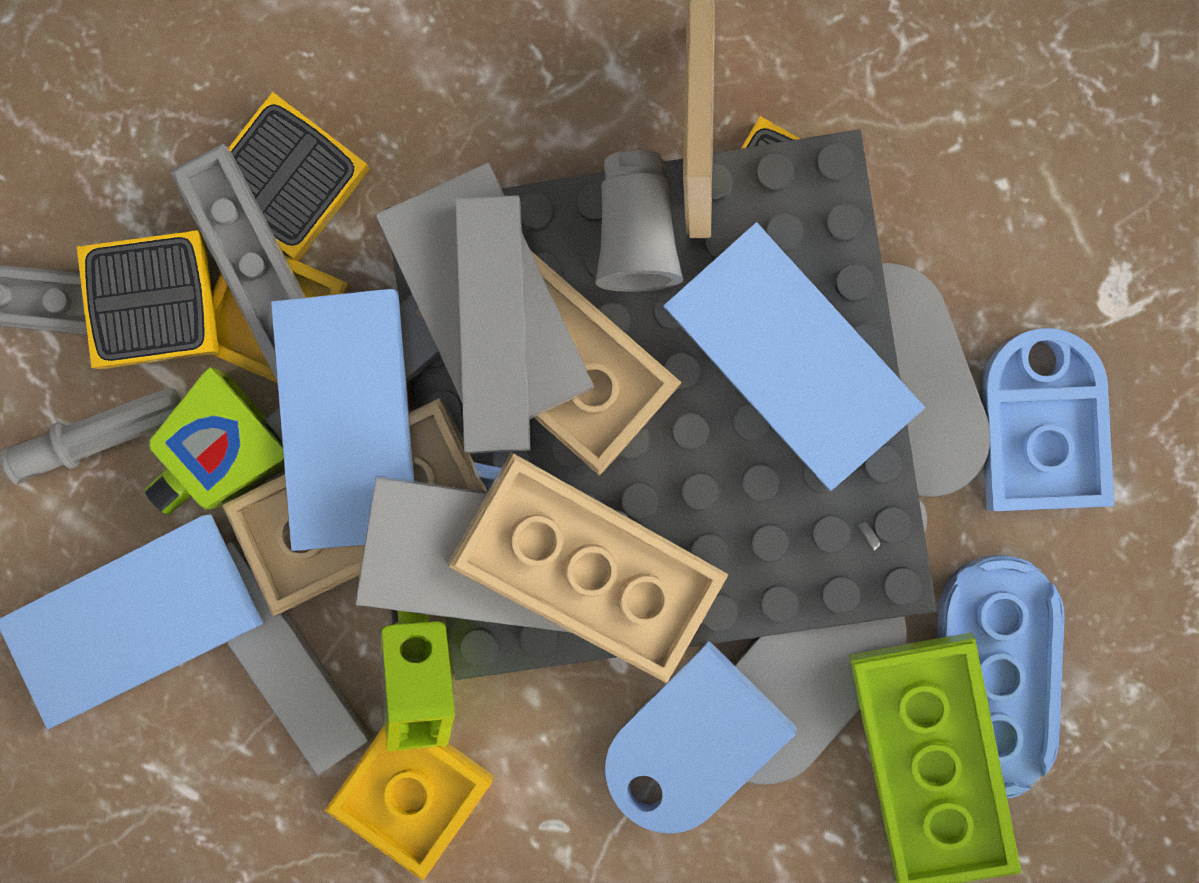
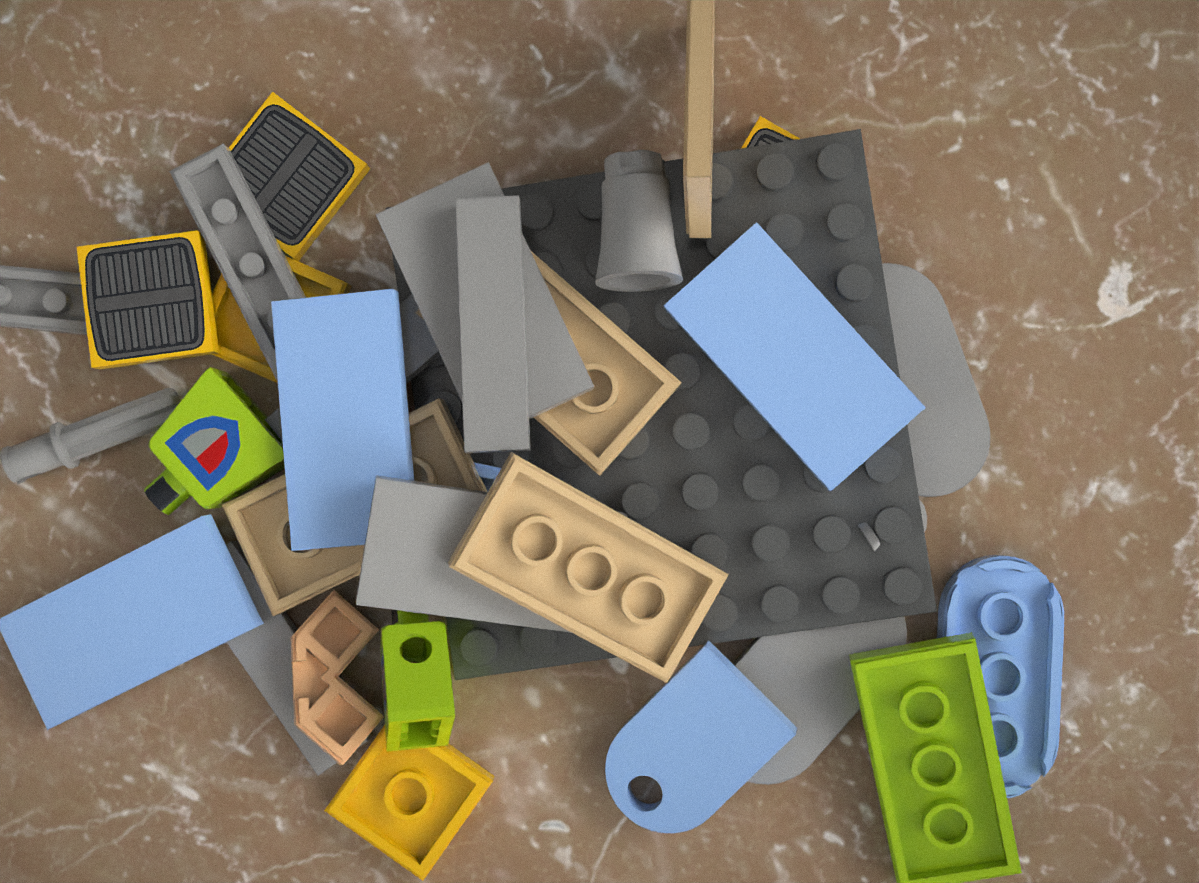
light blue tile [981,328,1114,511] -> none
none -> light nougat tile [290,590,384,765]

